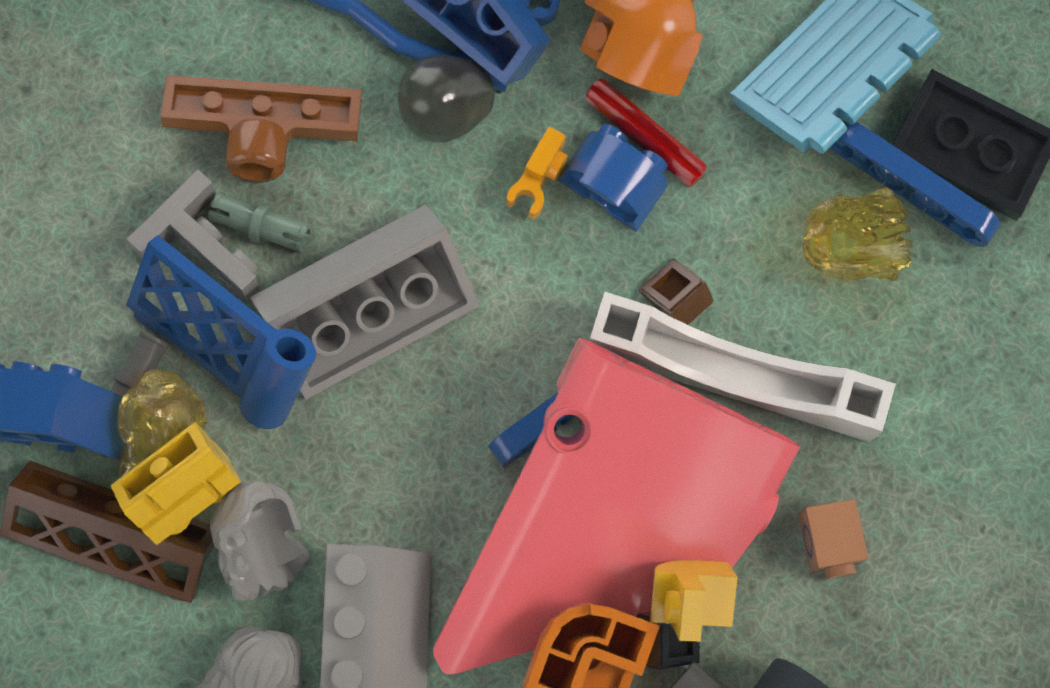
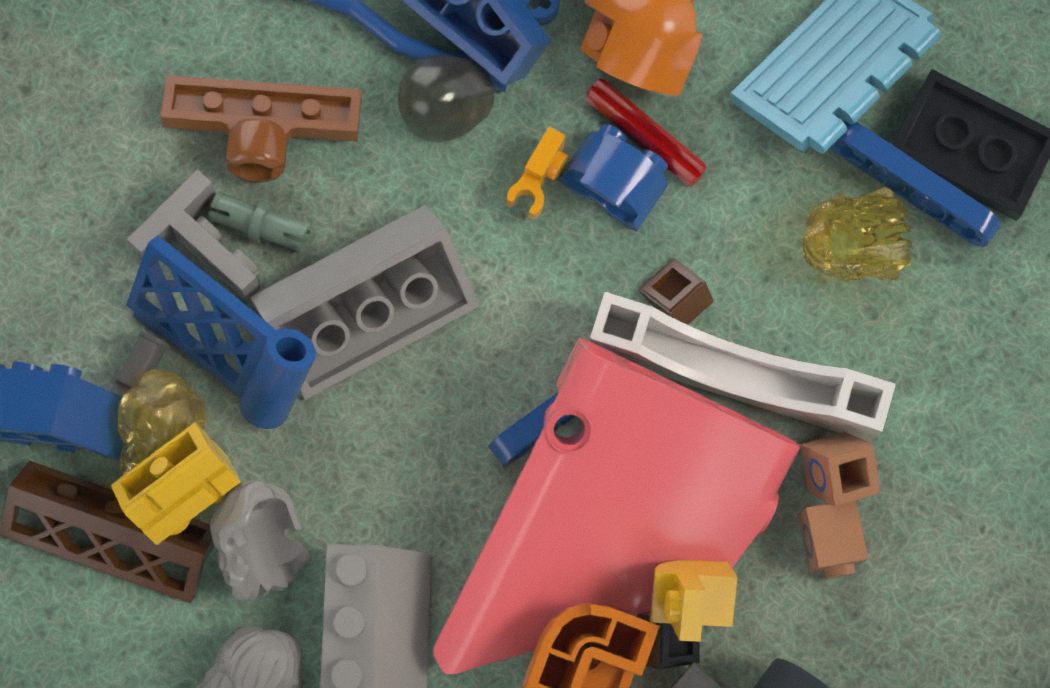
none -> nougat brick [800,432,880,506]

